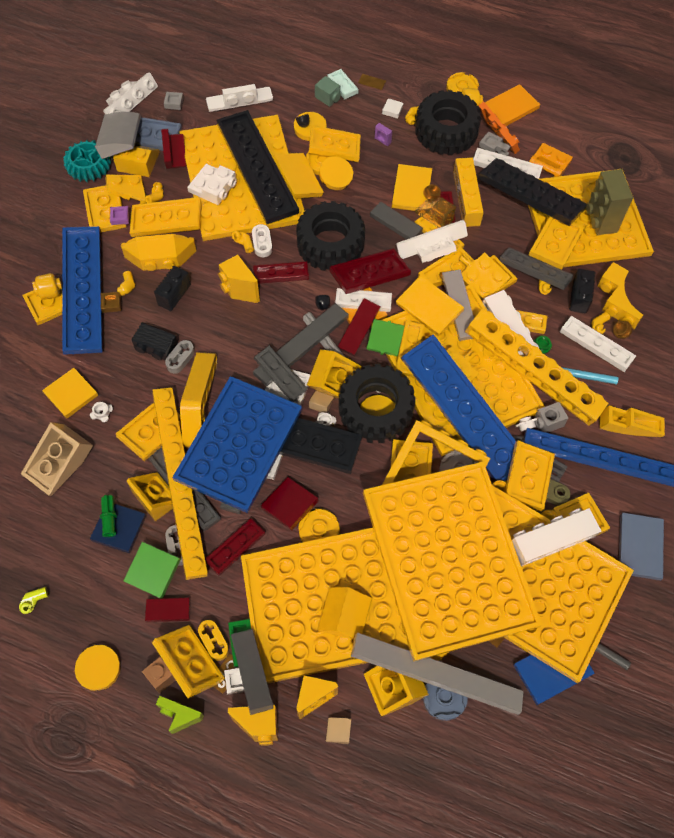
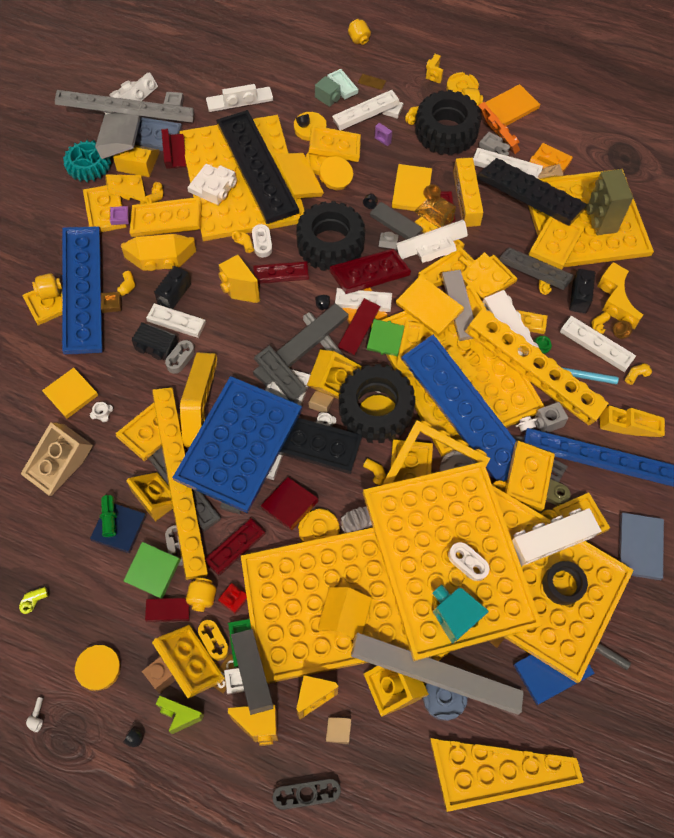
none -> white hand [26,697,43,732]
none -> light grey tile [55,90,193,123]
none -> black hinge [123,726,143,747]
none -> white tile [146,303,206,338]
none -> yellow head [186,578,216,612]
none -> red tile [218,583,247,615]
none -> dark grey beam [273,779,341,810]
none -> white plate [332,90,400,131]
none -> light grey gear [341,507,373,533]
none -> yellow head [348,19,371,45]
none -> black hinge [363,193,378,209]
none -> yellow arm [363,458,386,485]
none -> light grey plate [379,232,399,249]
none -> yellow bracket [426,54,443,83]
none -> yellow wing [430,738,584,812]
none -> teal torso [432,585,489,644]
none -> white plate [448,542,490,581]
none -> tan slope [538,164,563,179]
none -> black tyre [542,561,588,605]
none -> yellow arm [625,363,652,385]

